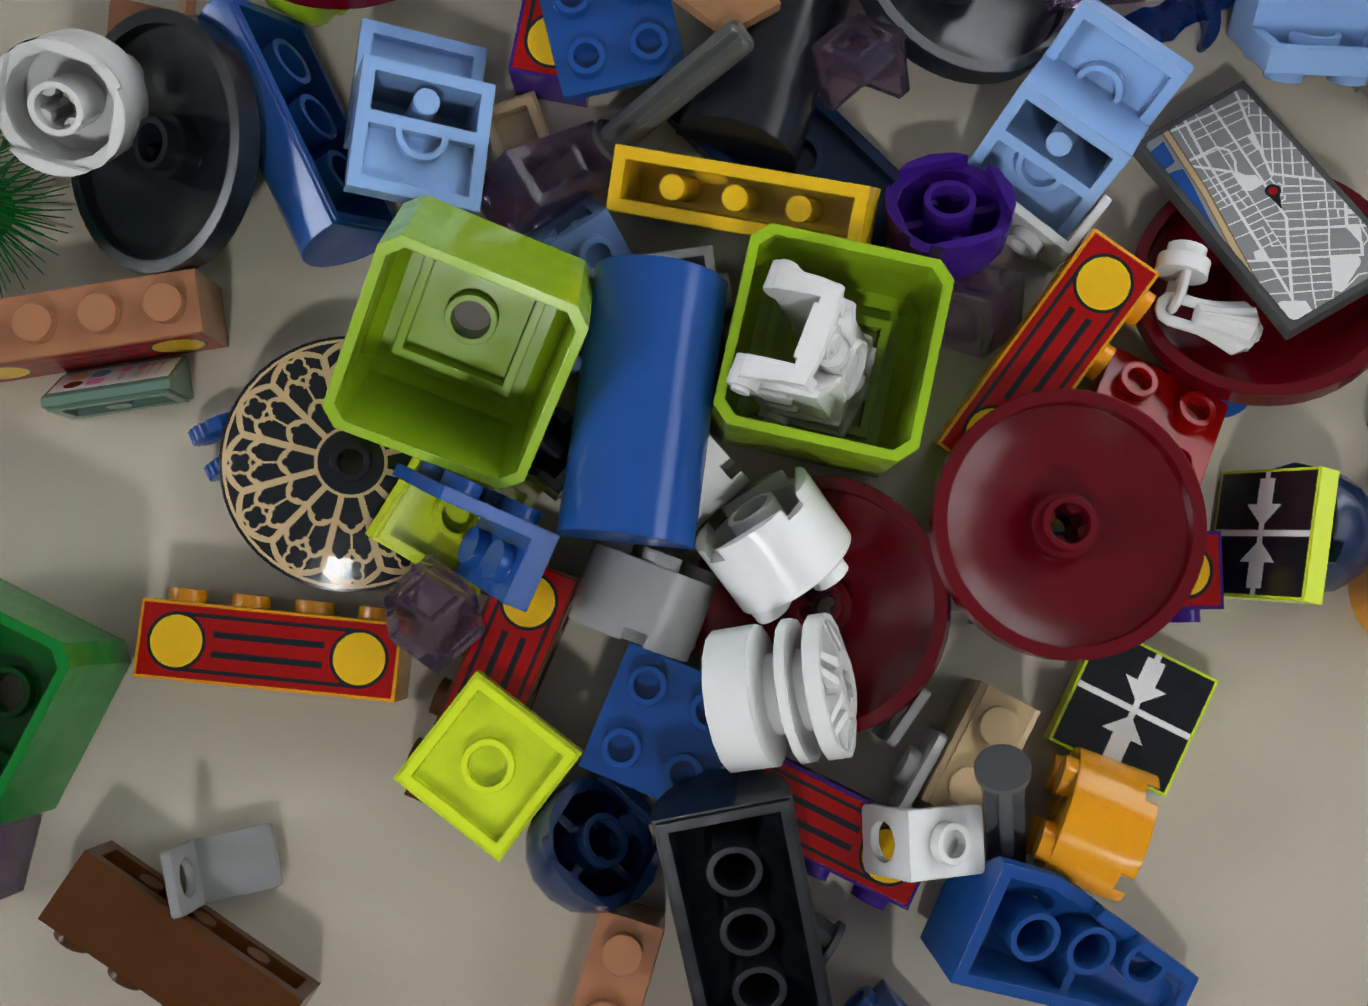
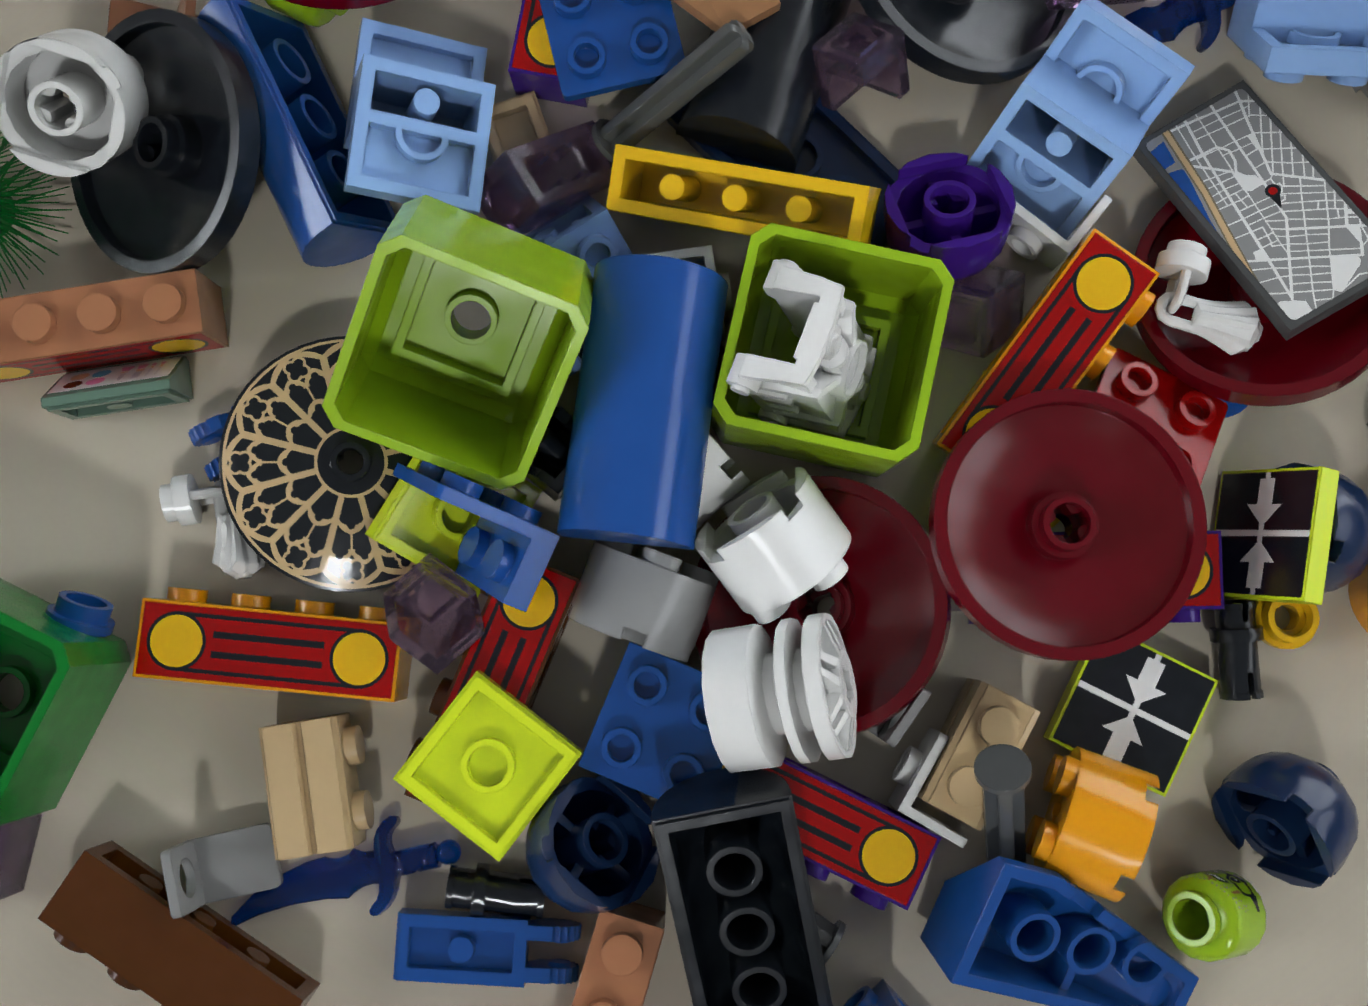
white bracket [862,804,985,883] -> none
none -> blue plate [45,590,115,637]
none -> white piece [159,474,265,580]
none -> clear blue piece [231,816,462,926]
none -> tan brick [258,712,374,861]
none -> blue hinge [393,908,582,988]
none -> black pin [445,863,545,919]
none -> lime head [1162,870,1266,962]
none -> black pin [1209,600,1264,701]
none -> dark blue cylinder [1211,752,1359,888]
none -> yellow plate [1255,601,1320,649]

